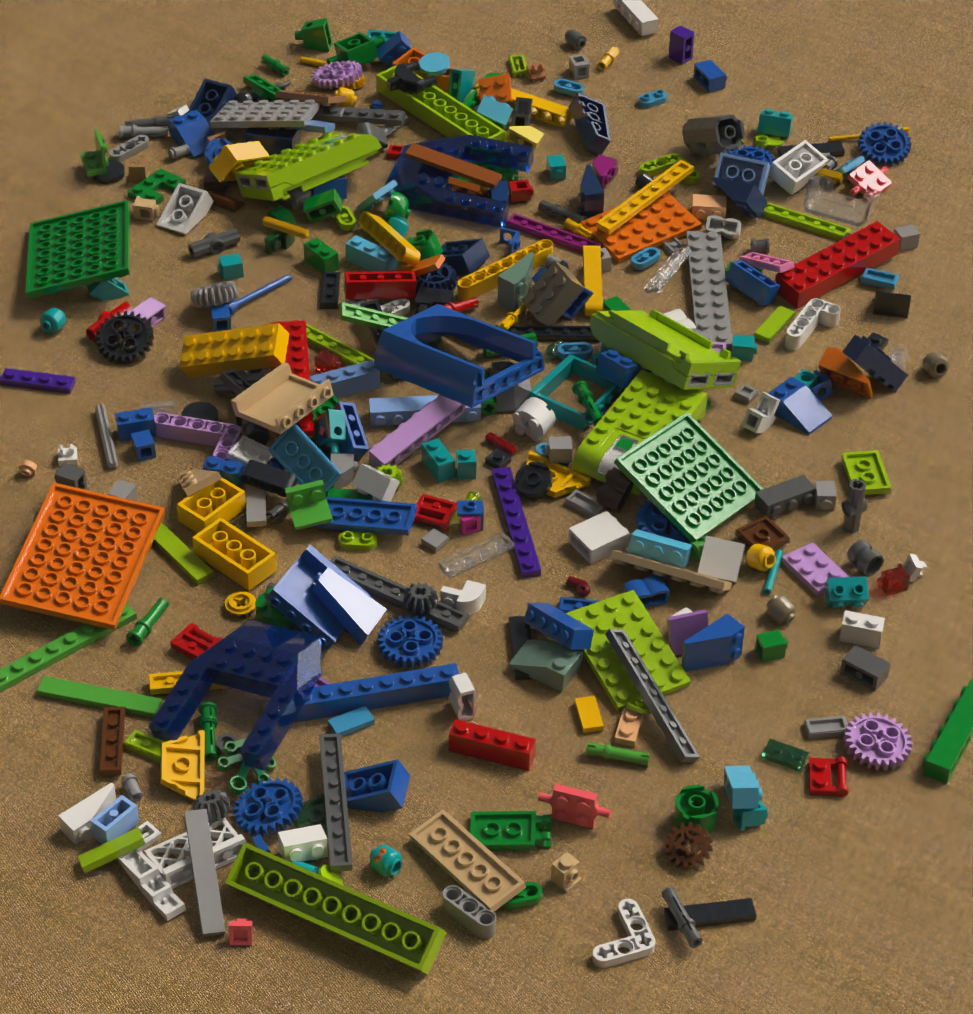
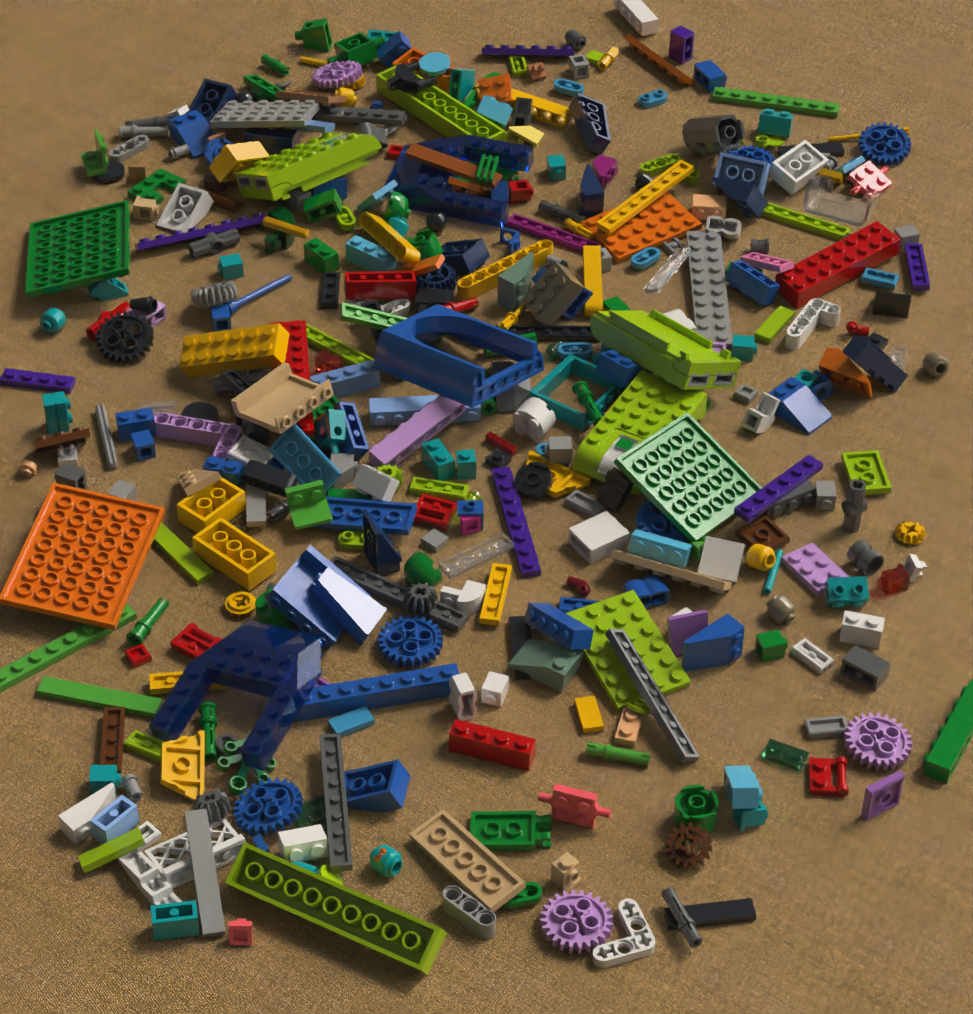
none -> reddish brown plate [30,427,91,455]
none -> teal brick [42,391,73,434]
none -> teal brick [89,765,122,795]
none -> red tile [124,644,152,669]
none -> black cone [130,296,158,314]
none -> dark purple plate [135,213,269,251]
none -> teal brick [150,900,199,940]
none -> dark blue slope [362,509,402,576]
none -> green cylinder [404,551,442,587]
none -> lime tile [409,477,469,501]
none -> black piece [426,213,447,232]
none -> green tile [476,154,499,183]
none -> yellow plate [480,563,512,626]
none -> white brick [481,671,509,707]
none -> dark purple plate [482,45,574,56]
none -> lavender gear [540,889,613,954]
none -> lime tile [585,50,604,65]
none -> orange plate [625,34,694,86]
none -> bright green plate [712,87,840,118]
none -> dark purple plate [734,455,823,523]
none -> white tile [791,638,835,674]
none -> red arm [846,321,870,336]
none -> medium lavender tile [861,770,905,821]
none -> yellow gear [895,520,926,544]
none -> dark purple plate [904,243,930,291]

